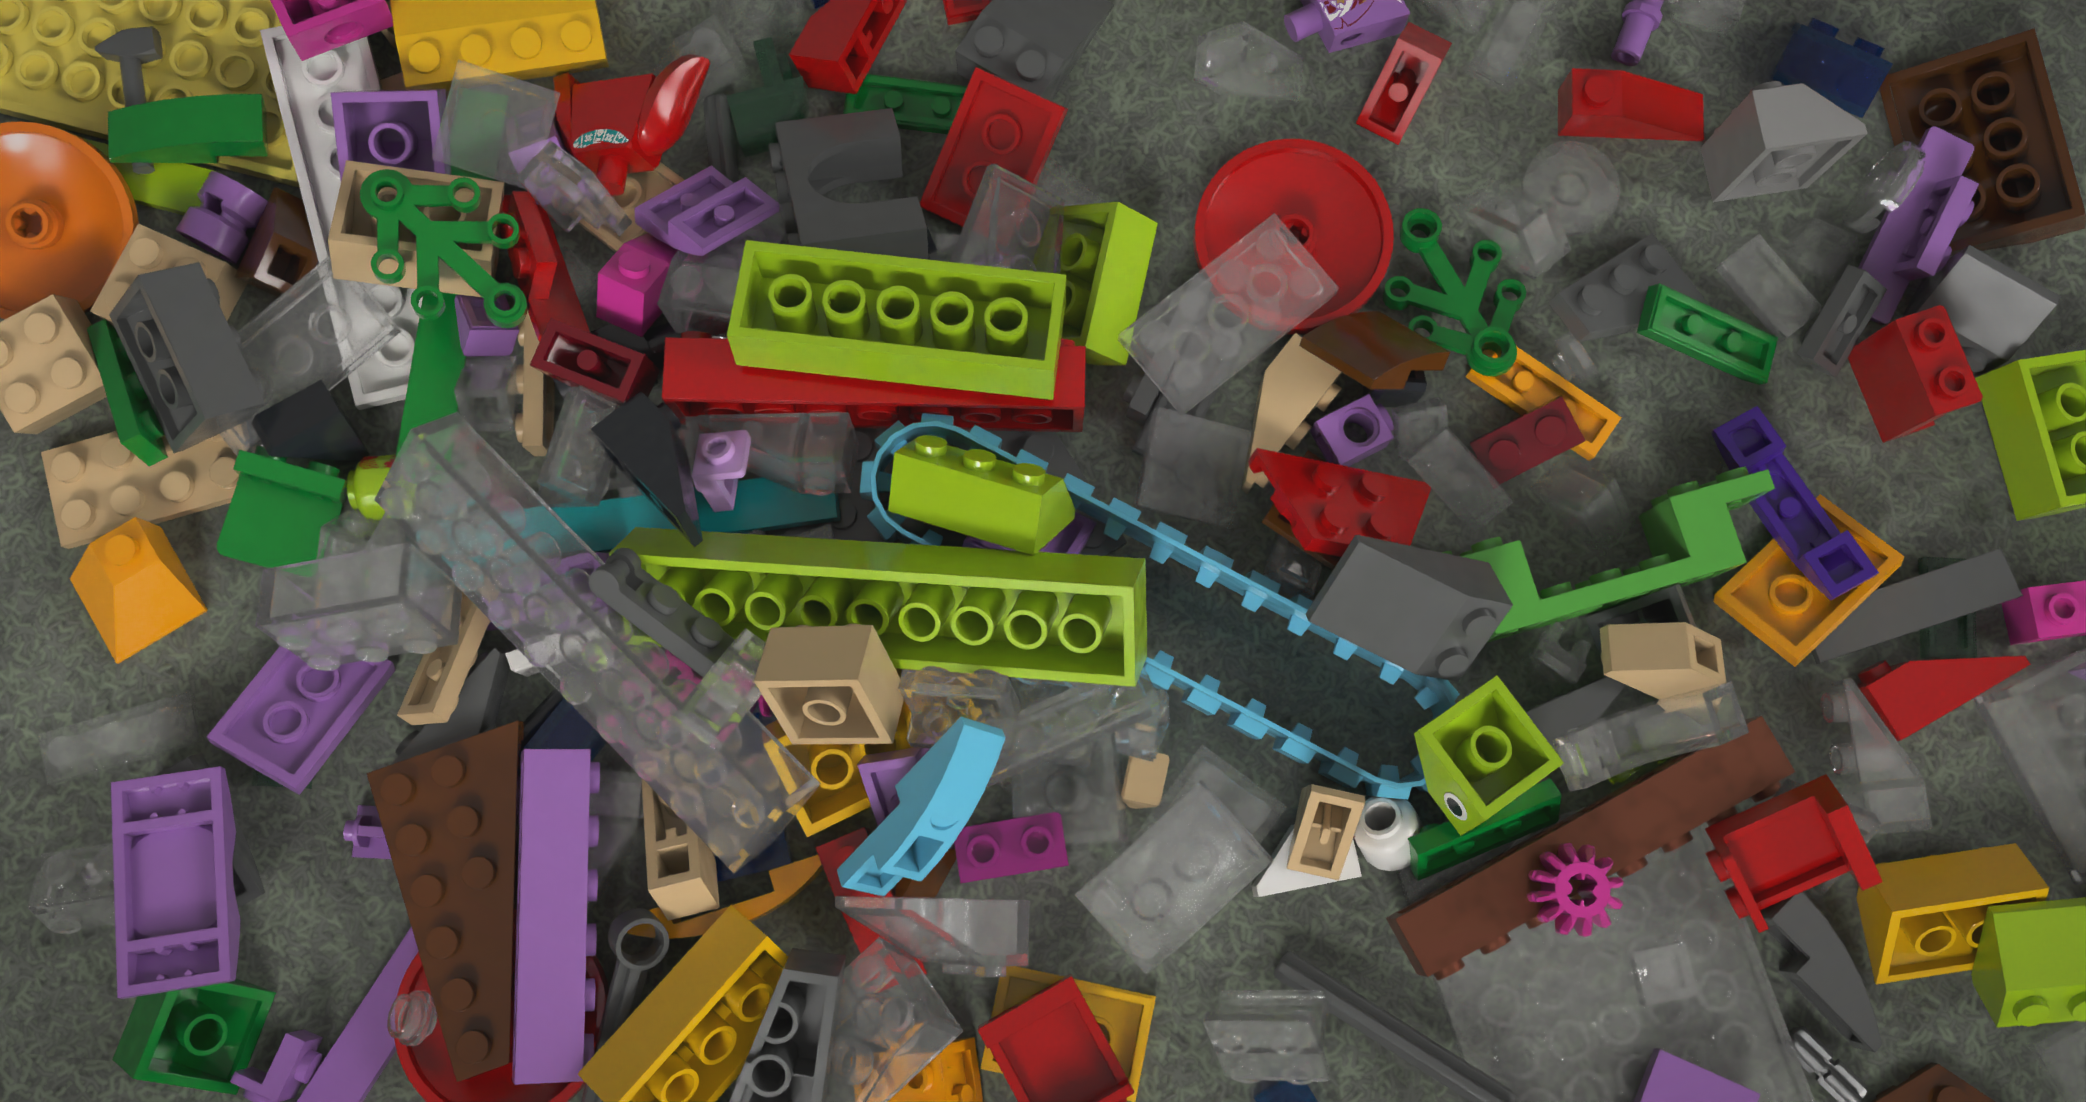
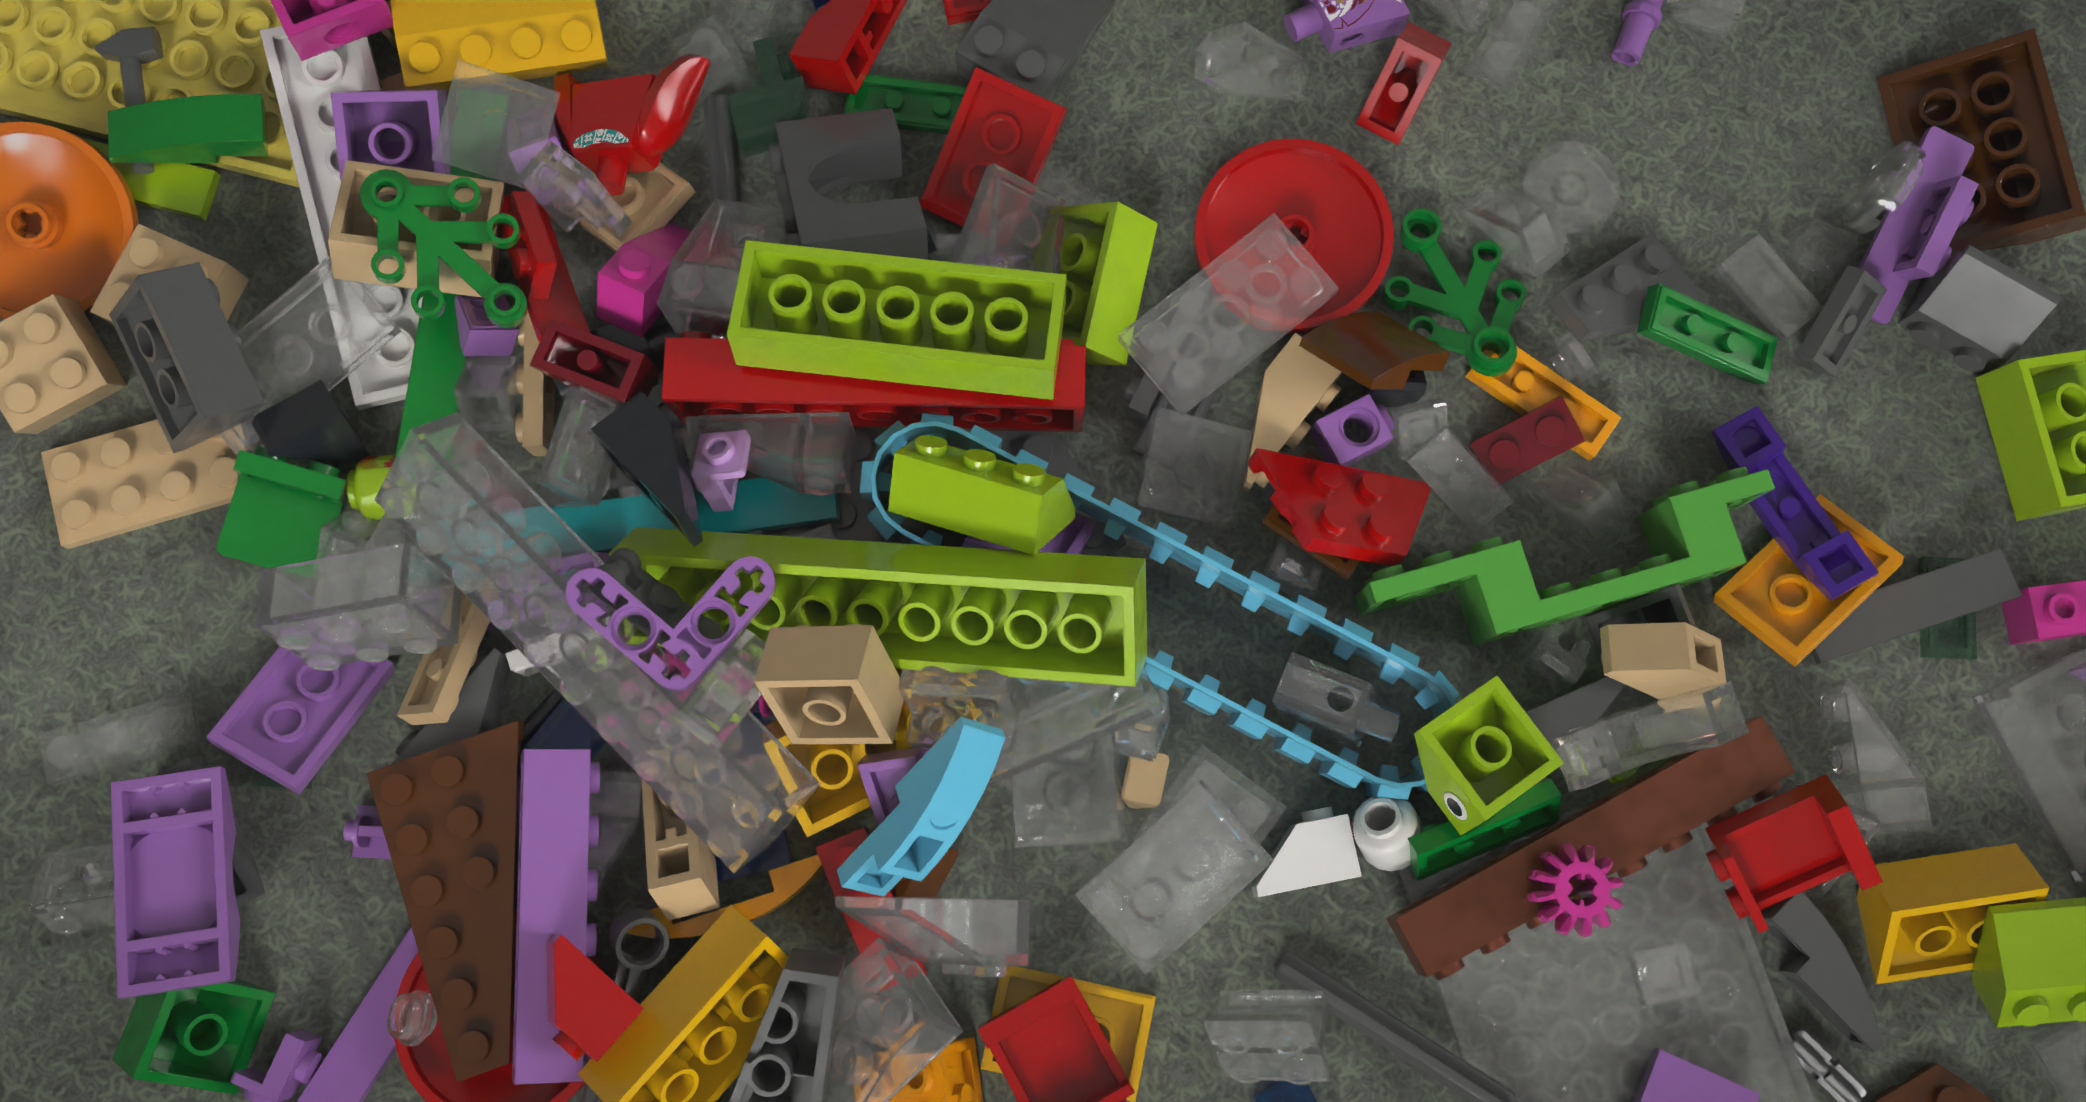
light orange slope [70,517,208,664] -> none
green plate [87,319,168,467] -> none
medium lavender wheel [175,171,268,264] -> none
reddish brown slope [235,188,318,300] -> none
medium lavender slope [634,165,780,256] -> none
magenta panel [954,812,1069,883] -> none
tan slope [1287,784,1365,880] -> none
dark grey slope [1306,535,1513,682] -> none
red slope [1558,68,1704,142] -> none
light grey slope [1701,81,1867,202] -> none
clear blue bracket [1771,17,1893,118] -> none
red slope [1847,655,2031,744] -> none
red panel [1848,305,1983,443] -> none
none -> red slope [546,933,644,1062]
none -> medium lavender beam [565,556,776,692]
none -> clear torso [1272,652,1401,748]

